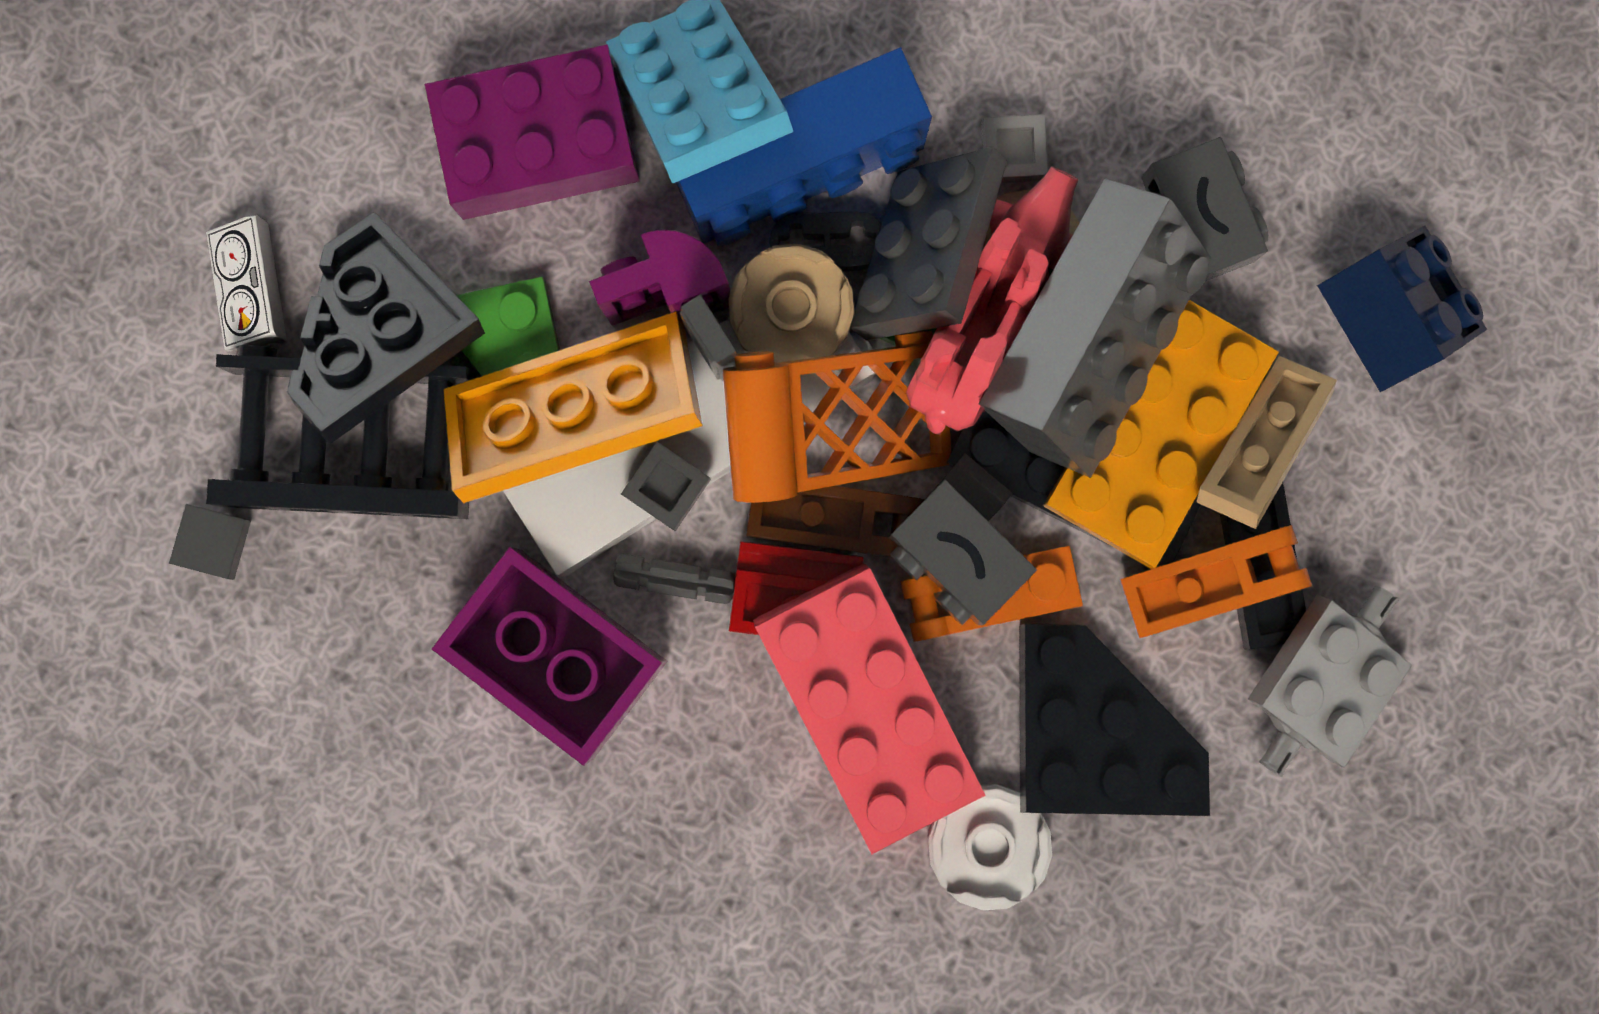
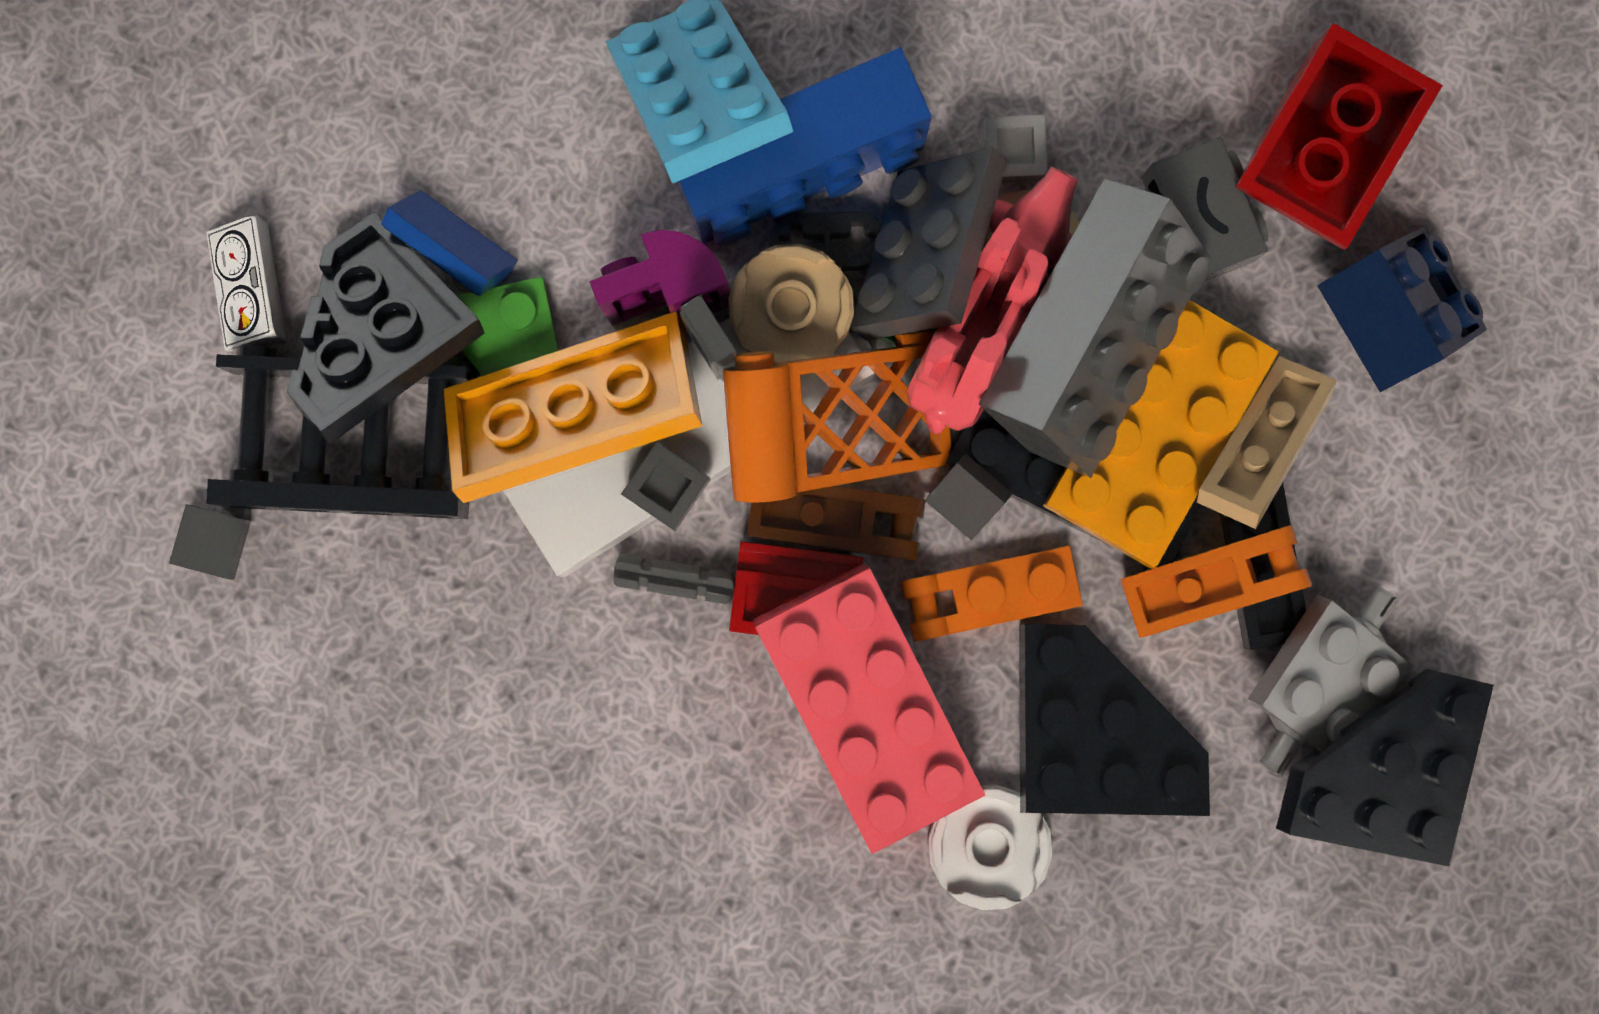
magenta brick [424,44,640,220] -> none
magenta brick [432,547,668,766] -> none
dark grey brick [888,480,1037,625] -> none
none -> blue tile [381,190,518,296]
none -> red slope [1235,23,1443,250]
none -> black plate [1276,669,1494,867]

